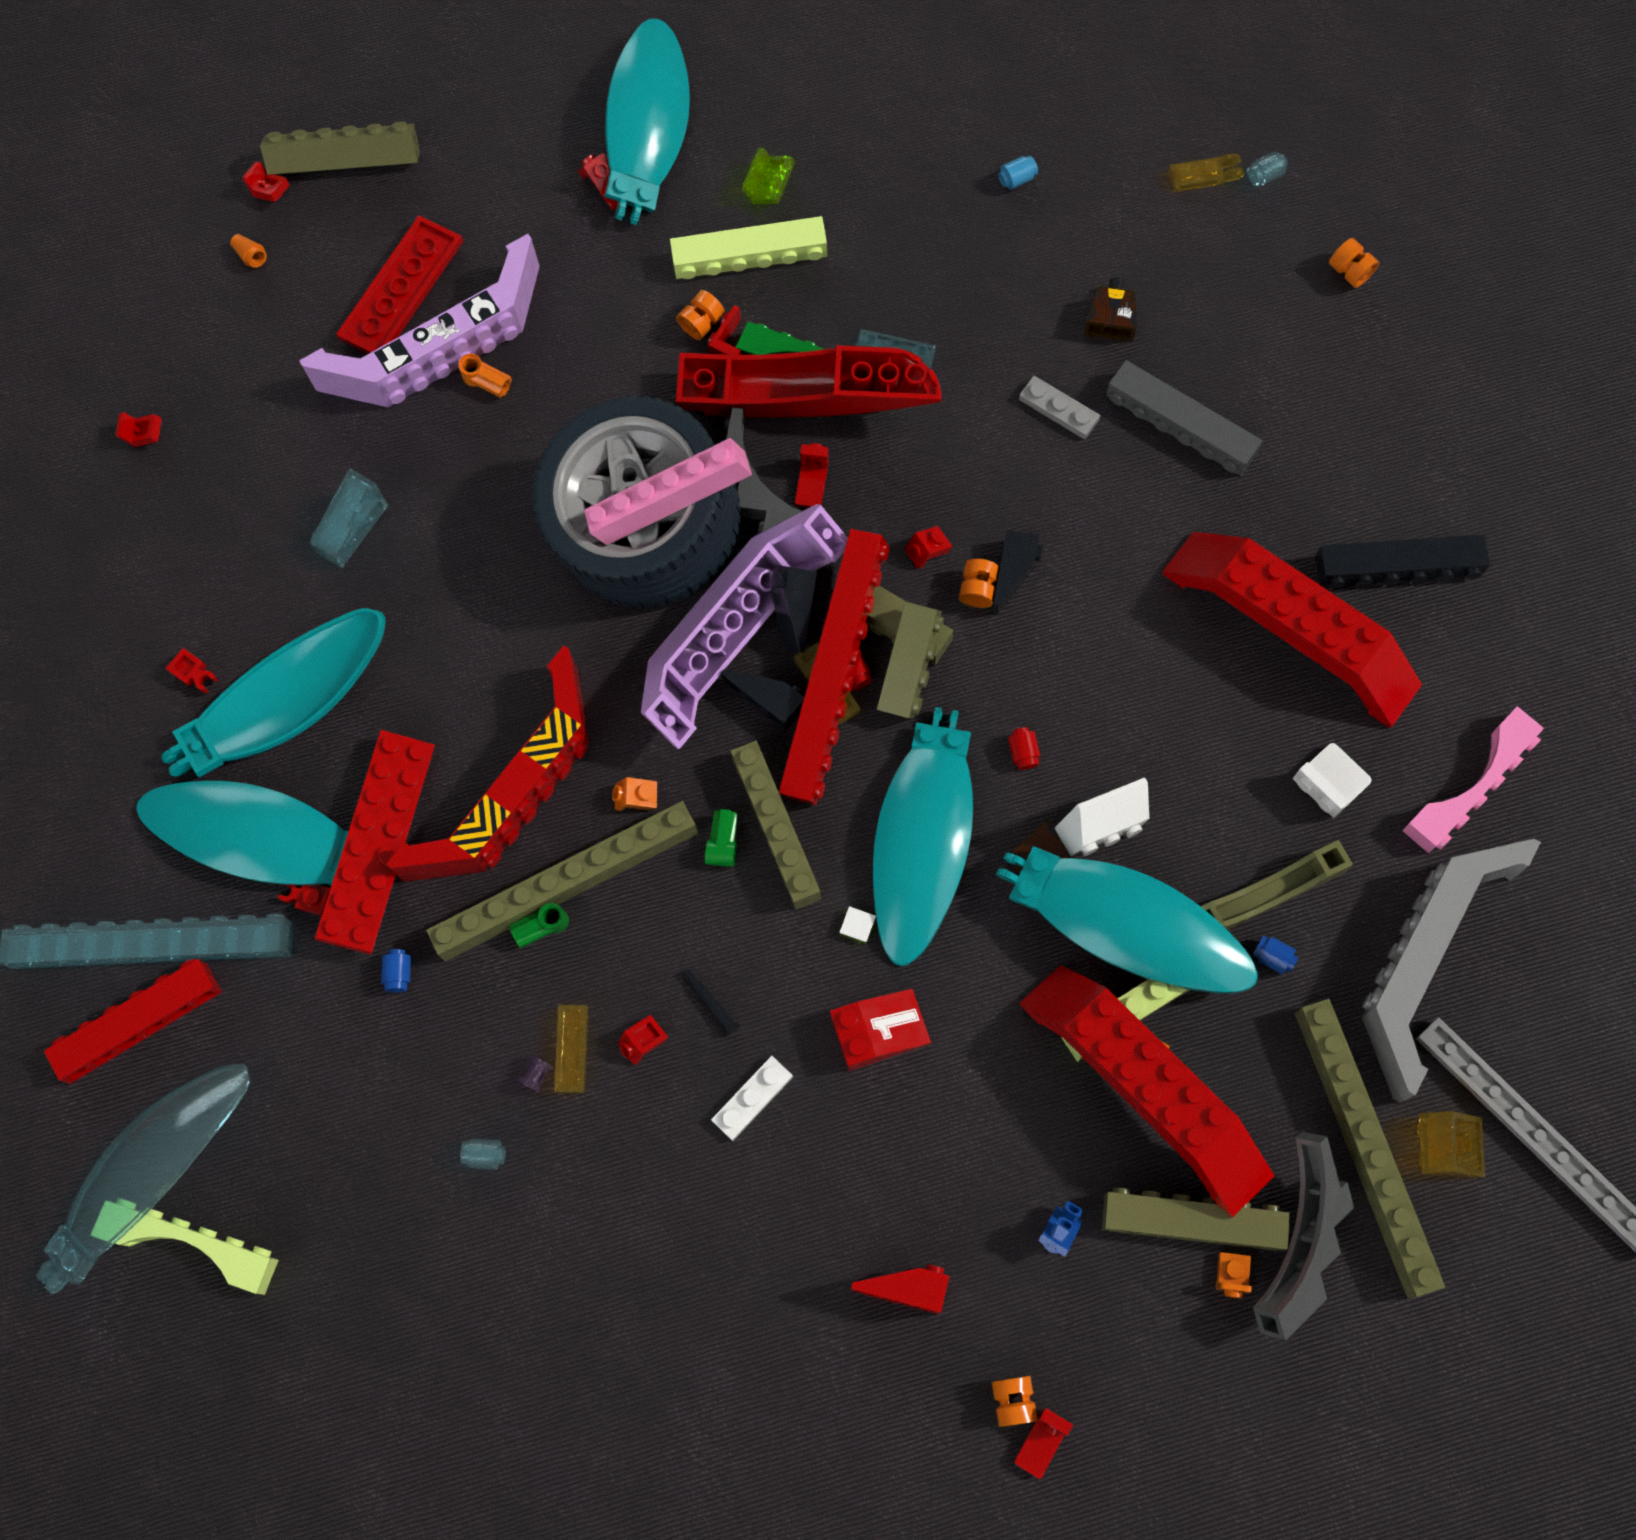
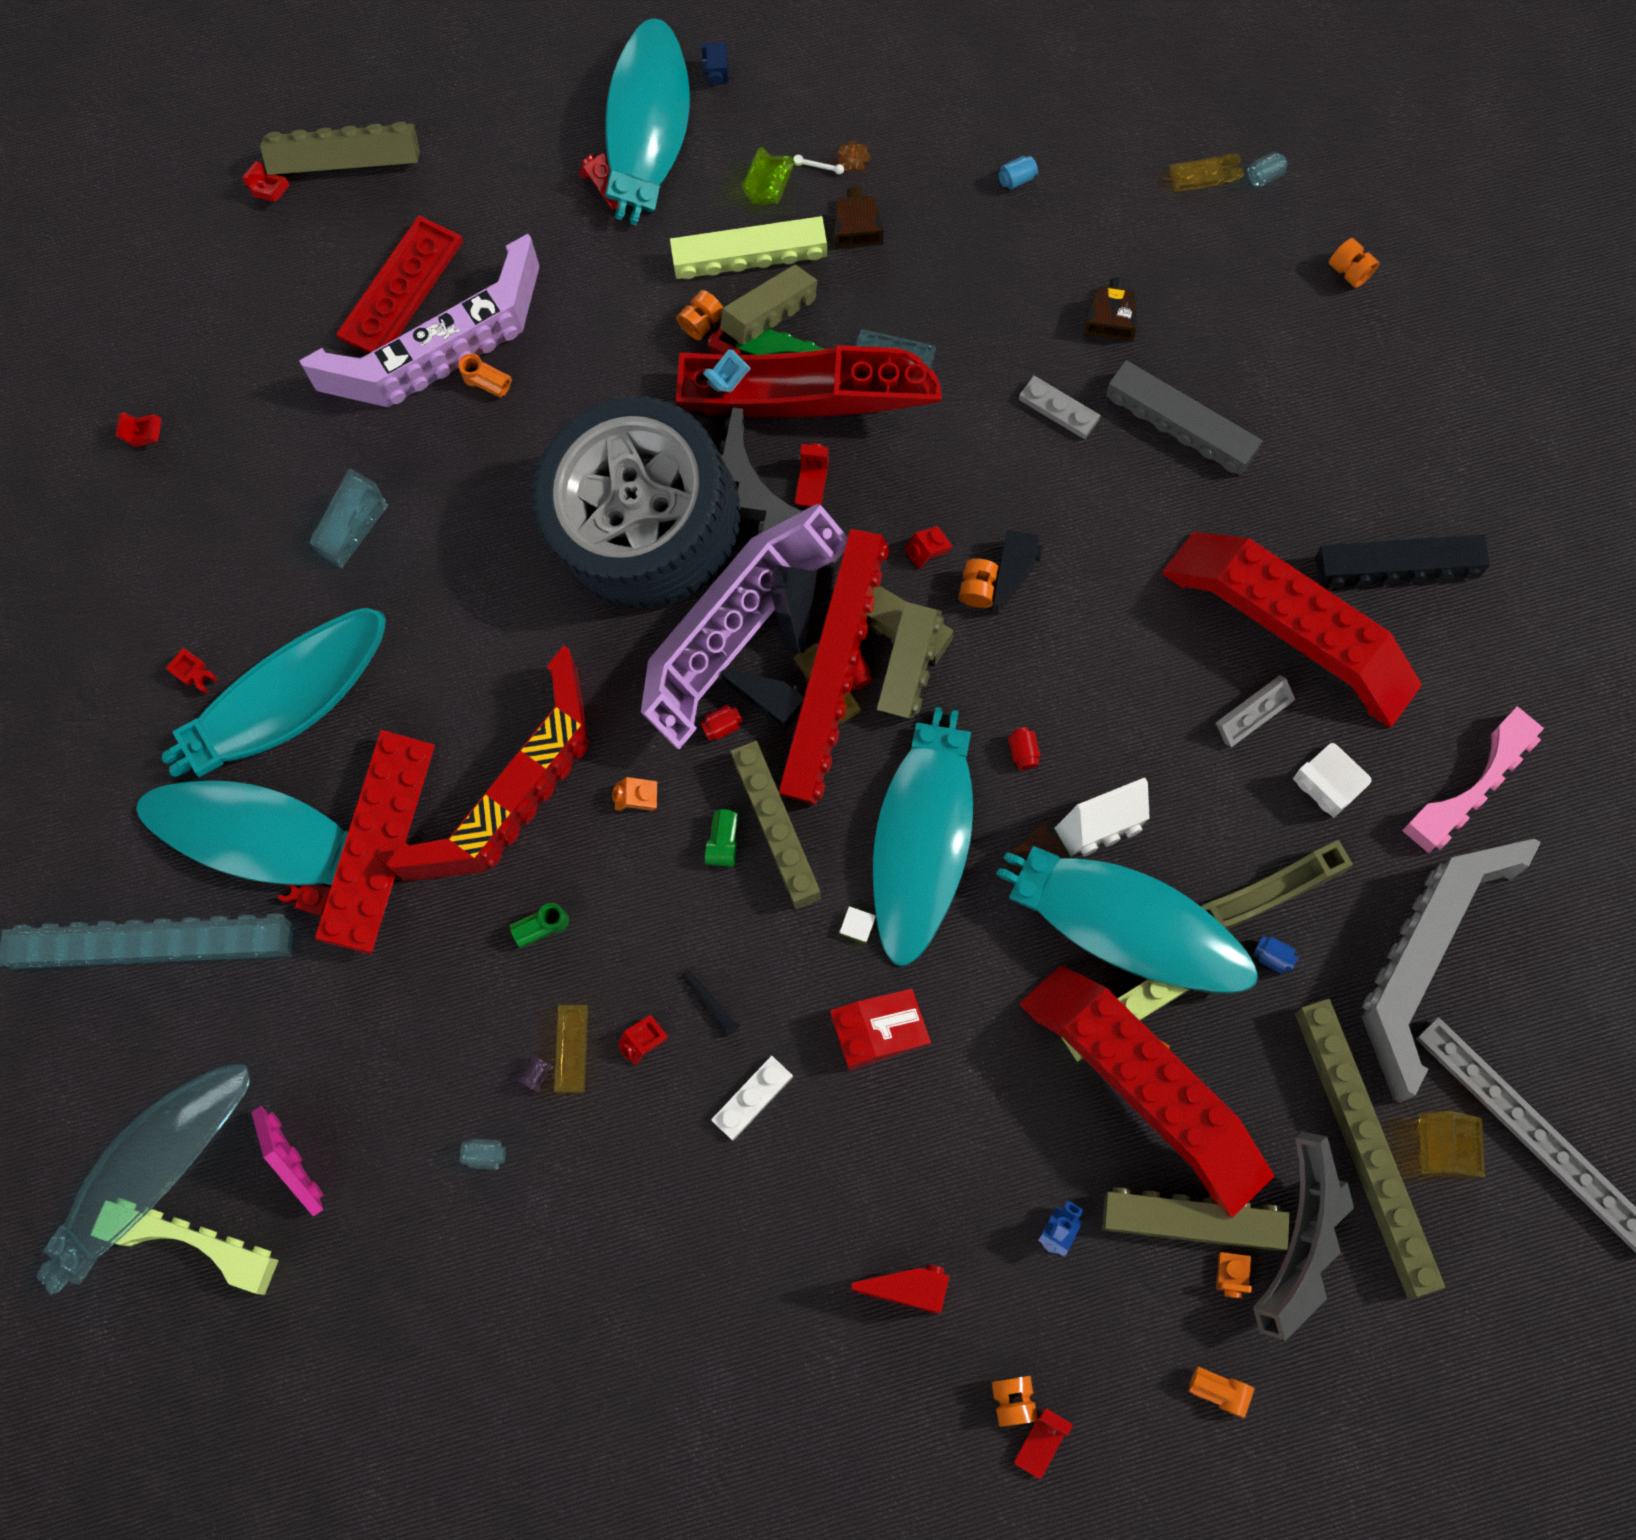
red brick [44,958,222,1084] -> none
orange cone [230,234,267,268] -> none
blue brick [381,949,411,993] -> none
olive brick [426,801,698,962] -> none
bright pink brick [584,438,752,545] -> none
none -> dark pink plate [251,1105,323,1216]
none -> red brick [700,704,743,741]
none -> dark blue brick [701,42,729,85]
none -> medium azure bracket [703,349,751,392]
none -> olive brick [720,265,817,345]
none -> white hinge [793,155,844,175]
none -> dark brown torso [835,187,884,249]
none -> clear orange plant [838,140,871,171]
none -> orange piece [1188,1366,1255,1419]
none -> light grey plate [1216,675,1295,747]

